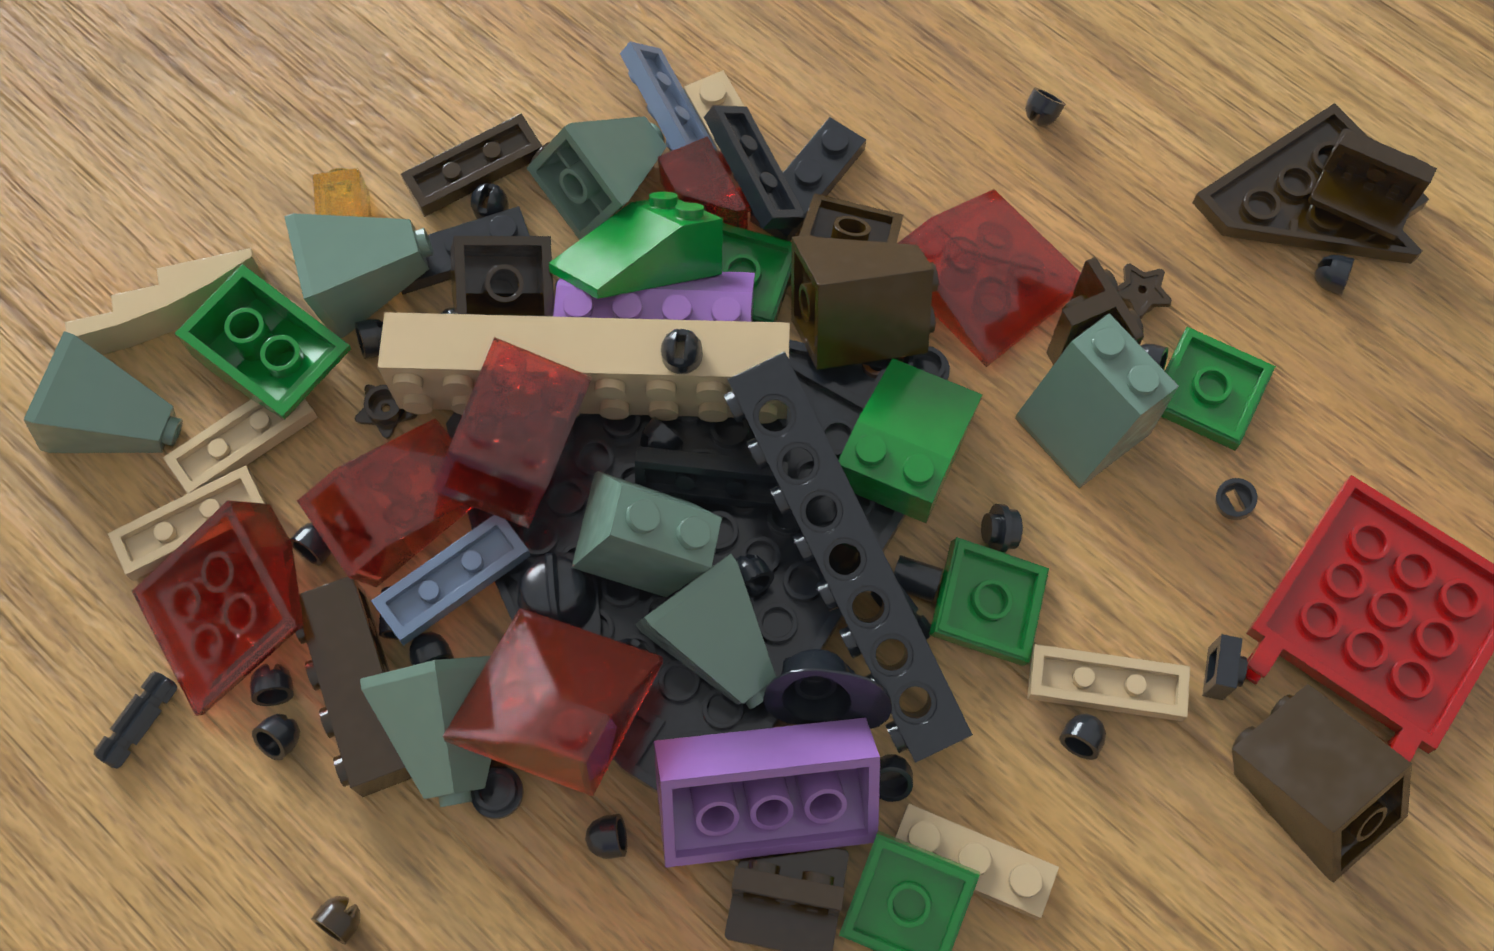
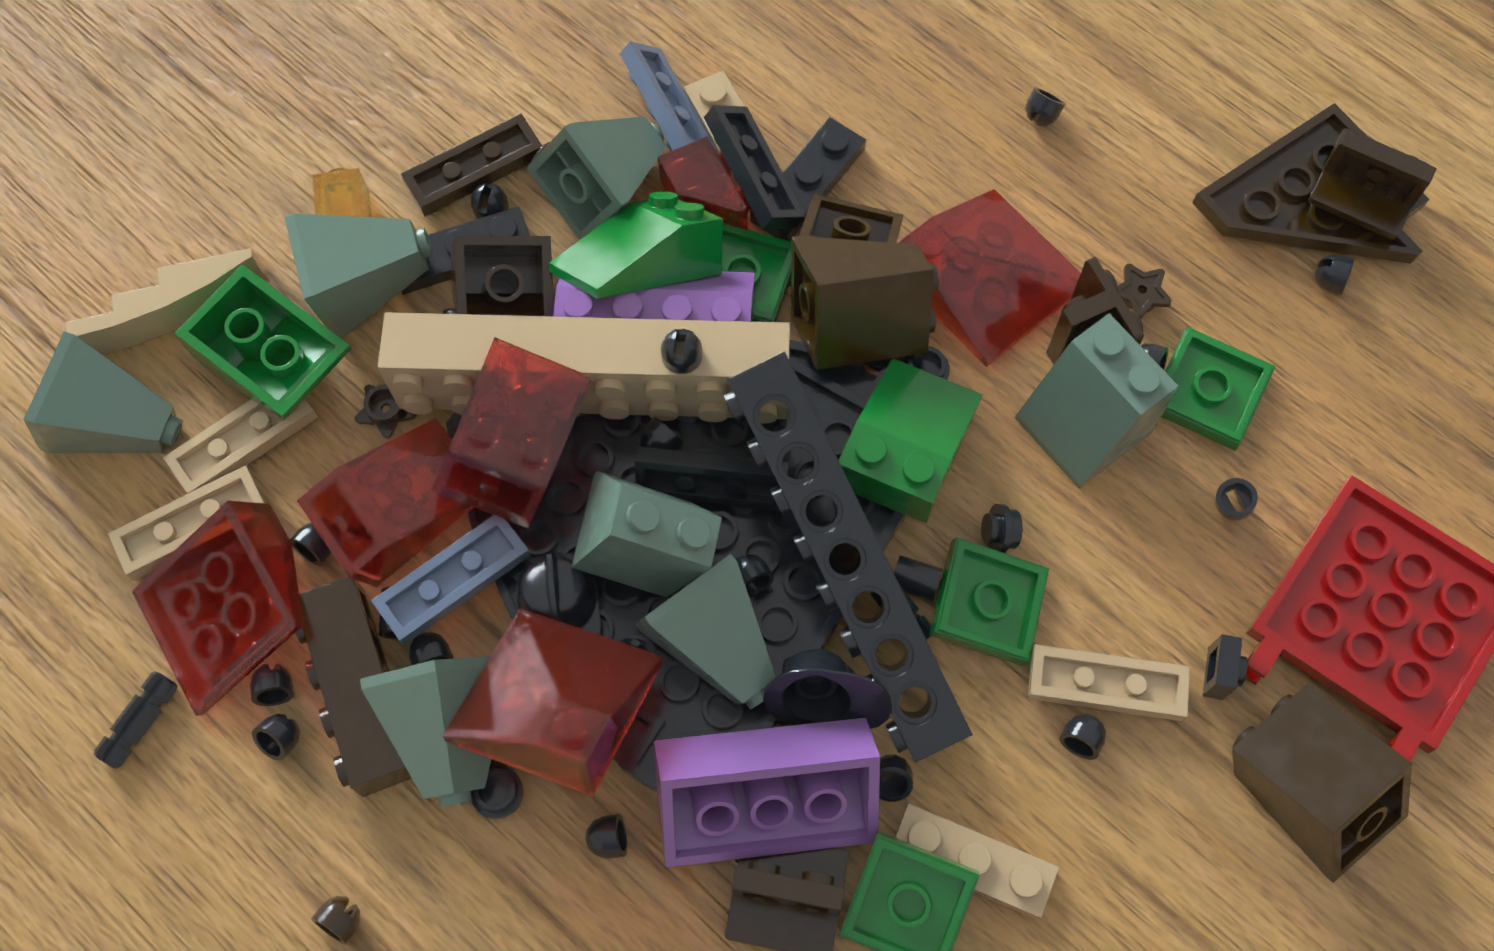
black hinge [355,319,383,359] -> none

